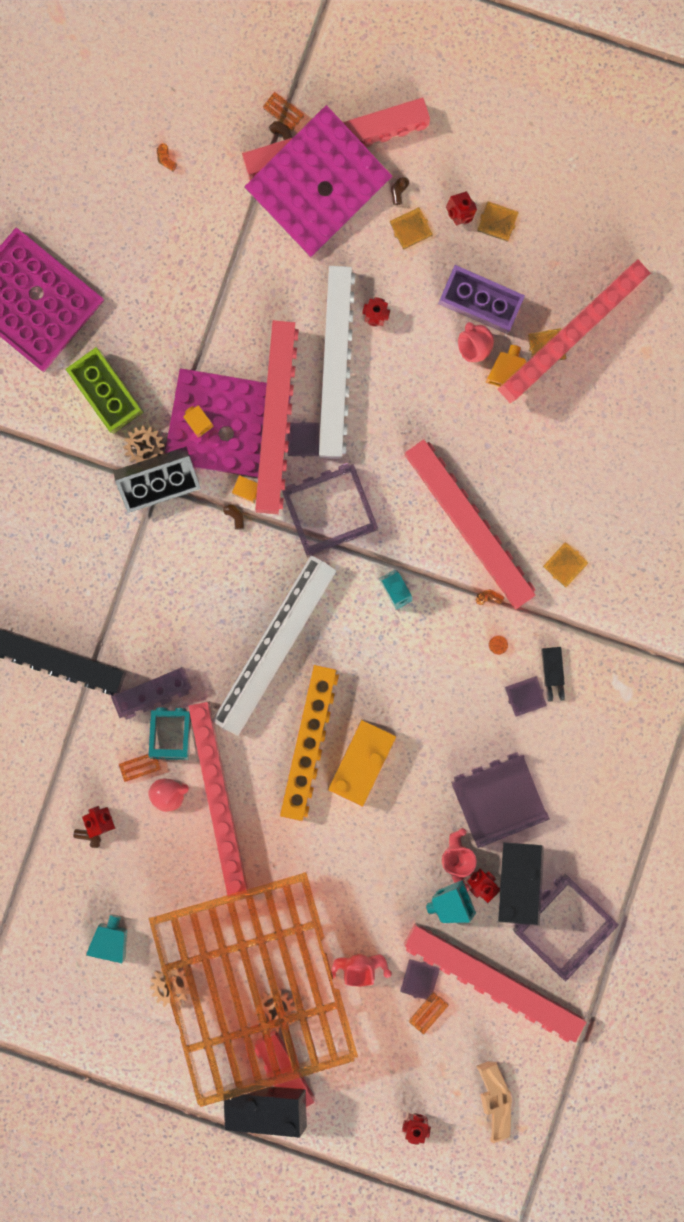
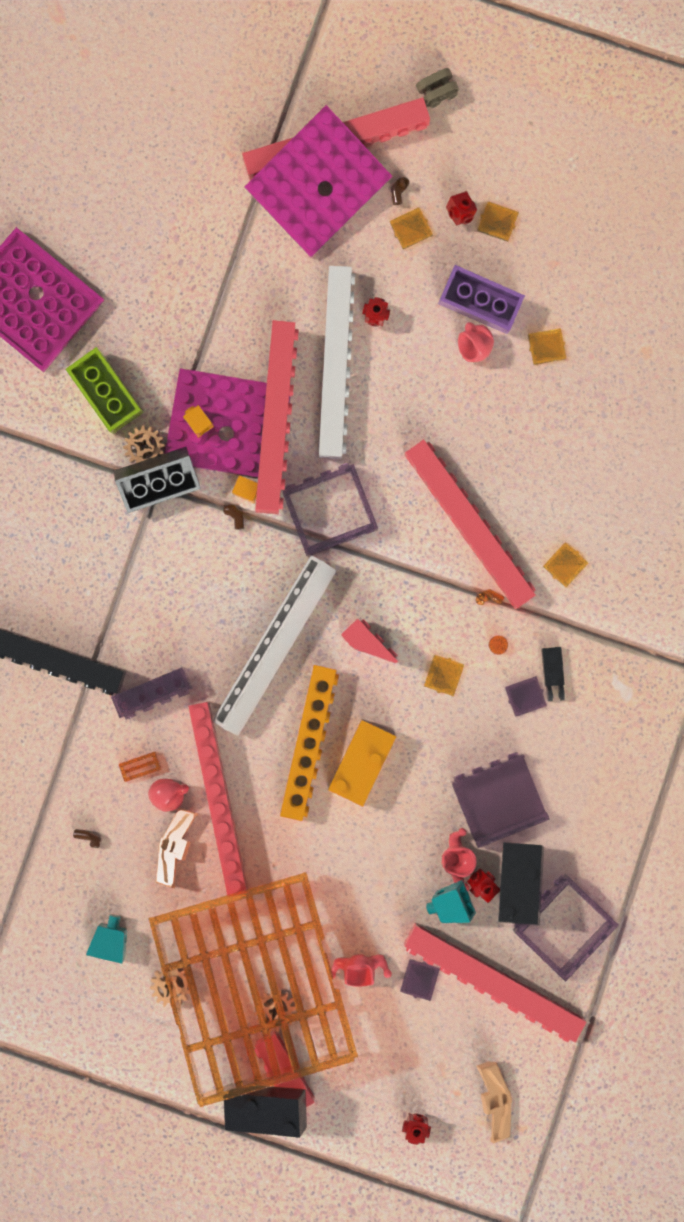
red brick [82,806,116,838] -> none
teal window [148,707,191,760] -> none
clear orange arm [156,143,177,172] -> none
clear orange tile [263,92,304,131] -> none
reddish brown arm [269,121,293,140] -> none
clear purple piece [288,421,319,458] -> none
teal torso [378,570,412,610] -> none
clear orange tile [409,991,449,1034] -> none
light orange torso [486,344,526,387] -> none
coral brick [497,259,651,403] -> none
none -> light nougat plate [156,808,198,889]
none -> coral slope [341,619,398,664]
none -> dark tan brick [416,68,459,108]
none -> clear yellow piece [424,655,464,696]

